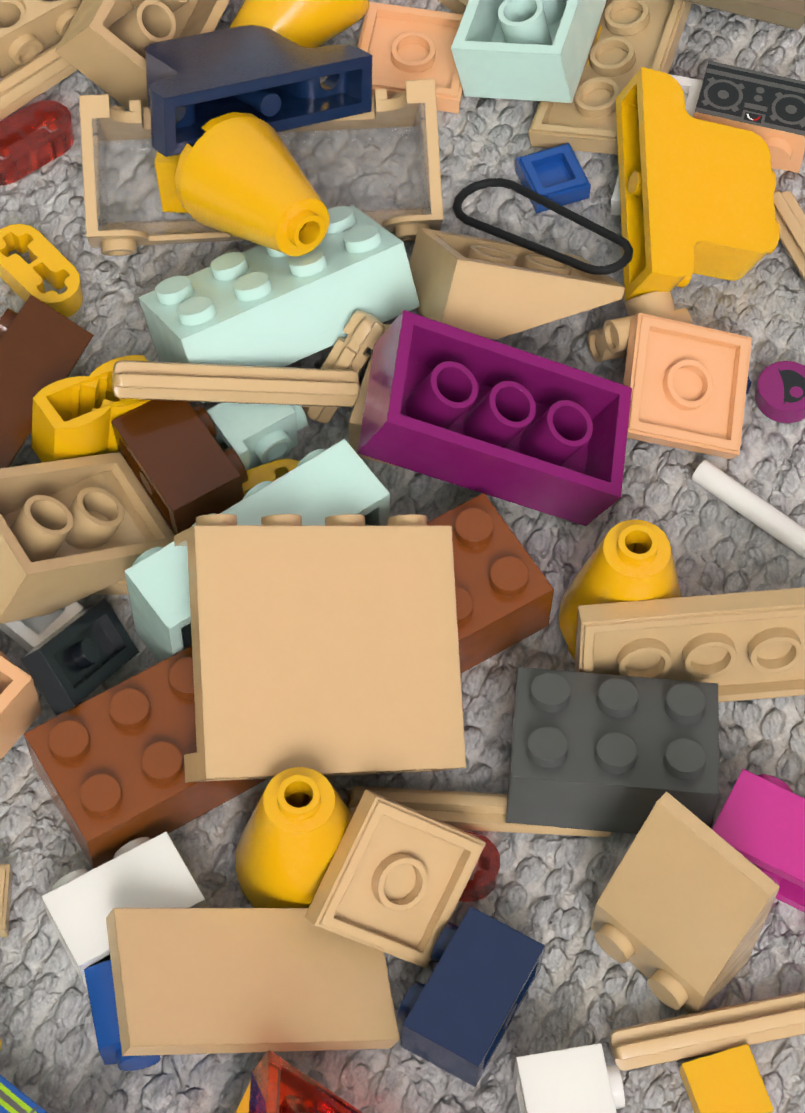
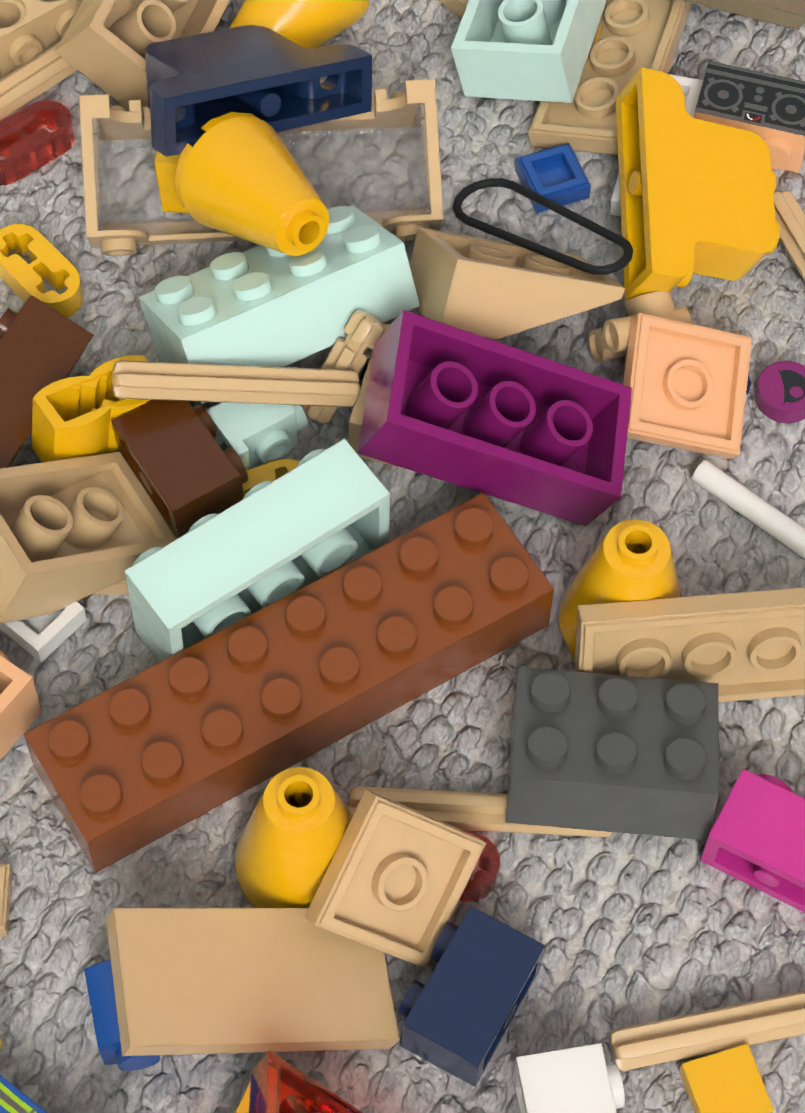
black plate [20,598,139,716] -> none
white brick [41,831,207,989] -> none
tan panel [174,514,466,783] -> none
light nougat tile [358,2,463,114] -> none
tan slope [590,791,780,1014] -> none

